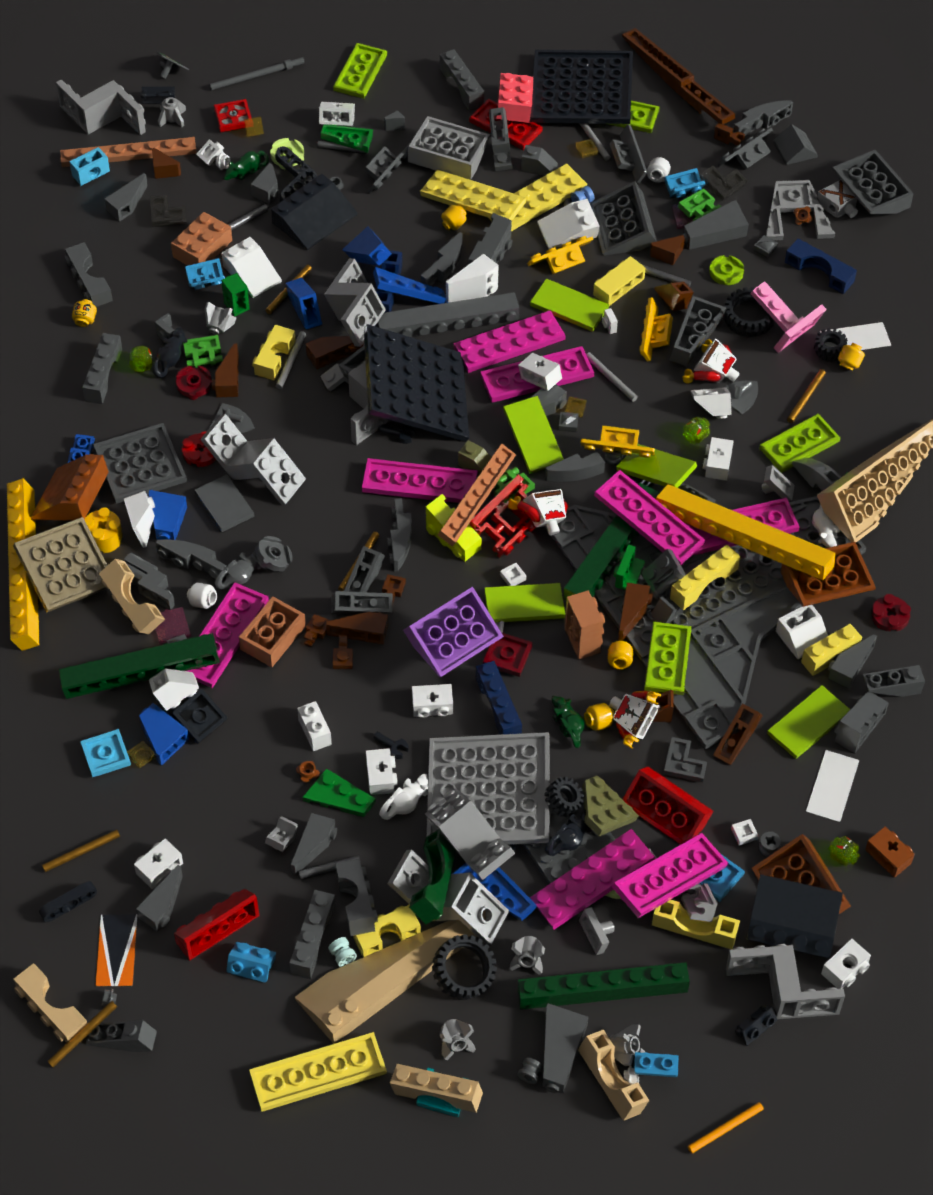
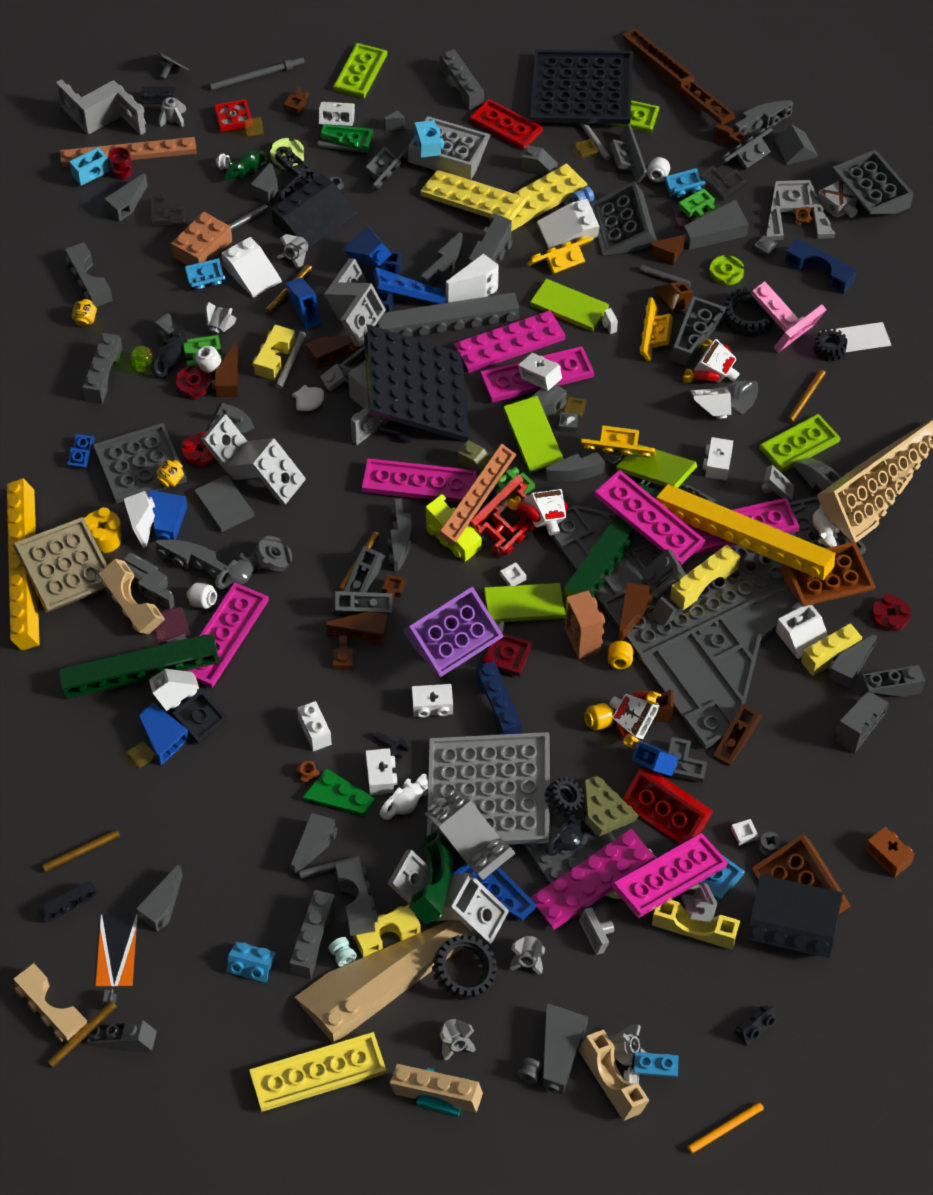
dark orange slope [31,454,109,521] -> none
medium azure plate [80,729,131,778] -> none
white brick [134,839,183,889] -> none
reddish brown slope [152,148,181,179] -> none
red slope [174,889,259,961] -> none
white bracket [196,139,226,166] -> none
green brick [221,273,250,317] -> none
nougat brick [239,597,306,667] -> none
light grey bracket [265,816,298,852] -> none
reddish brown plate [304,614,331,647] -> none
yellow head [441,205,467,230] -> none
dark grey plate [489,107,512,171] -> none
coral brick [496,73,533,123] -> none
dark green brick [517,962,690,1010] -> none
dark green animal [551,696,585,748] -> none
light grey bar [586,352,638,402] -> none
light yellow brick [593,256,646,306] -> none
green bracket [613,545,645,590] -> none
lime tile [644,622,692,695] -> none
clear neon green head [683,417,710,444] -> none
light grey bracket [726,944,845,1019] -> none
lime tile [767,685,850,759] -> none
white sticker [806,750,859,822] -> none
white brick [821,939,871,989] -> none
clear neon green head [828,836,860,867] -> none
yellow head [838,343,865,371] -> none
none -> dark red wheel [108,147,133,180]
none -> yellow head [156,460,184,488]
none -> white head [195,346,221,373]
none -> light grey brick [277,234,308,268]
none -> reddish brown plate [283,87,309,114]
none -> white animal [292,385,324,411]
none -> medium azure brick [414,120,444,158]
none -> blue brick [632,741,679,776]

